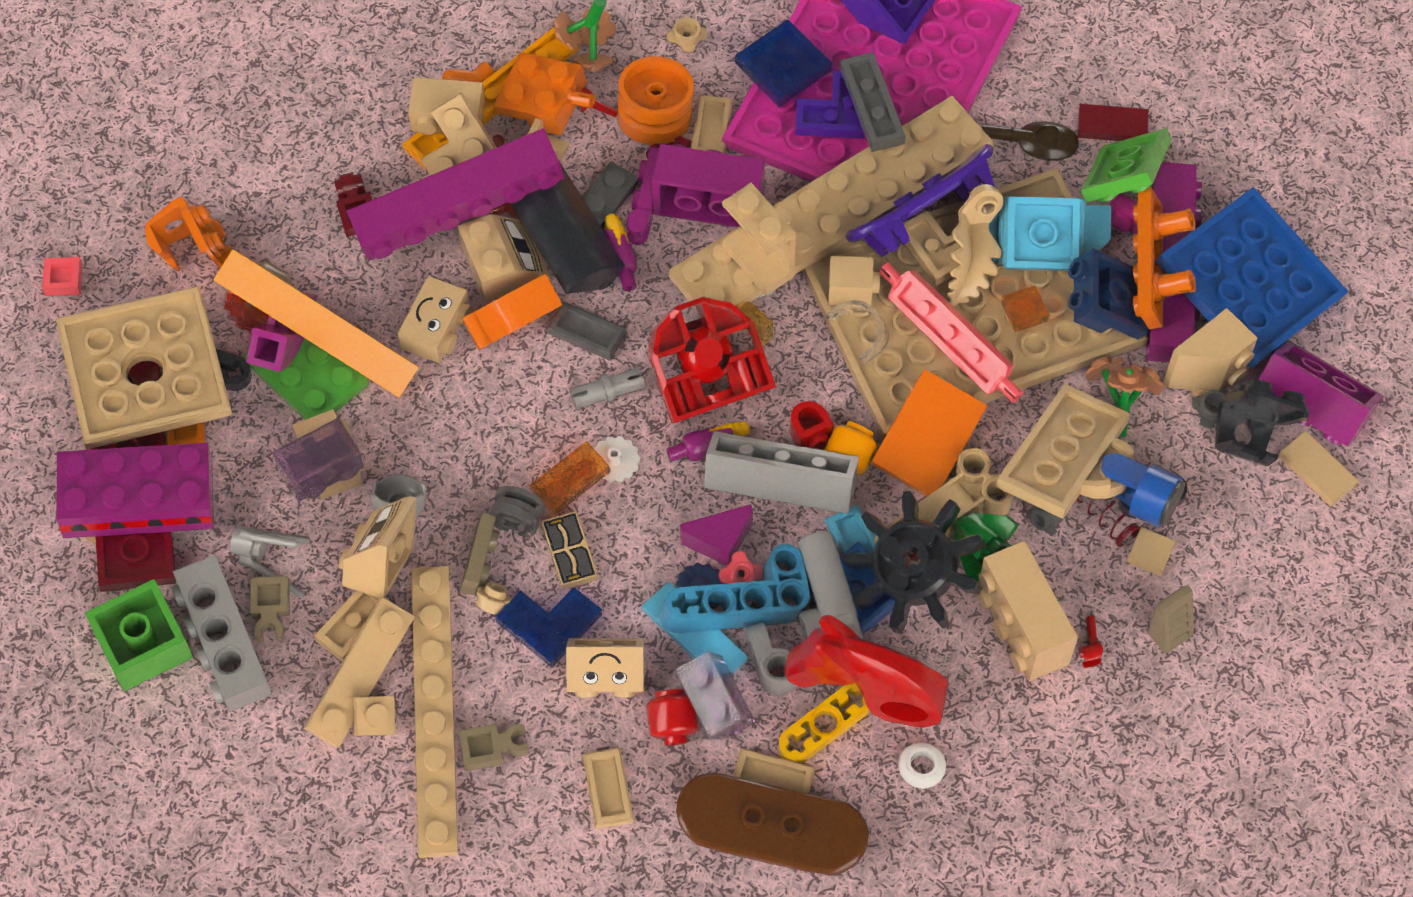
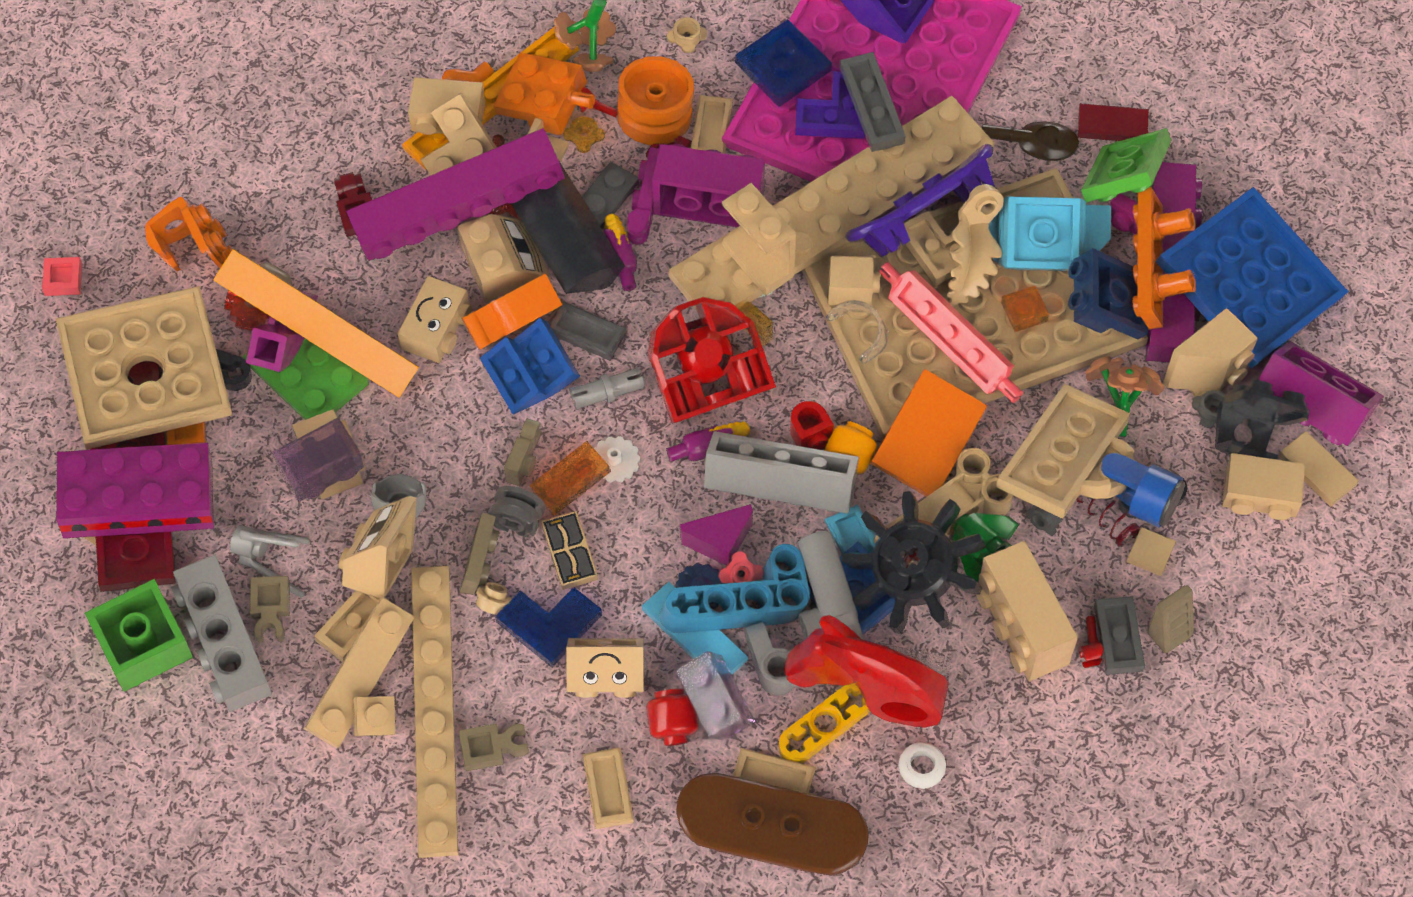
none -> blue slope [480,318,580,414]
none -> dark tan plate [504,418,542,487]
none -> clear yellow plate [563,116,605,153]
none -> dark grey plate [1094,596,1145,675]
none -> tan brick [1222,453,1305,520]

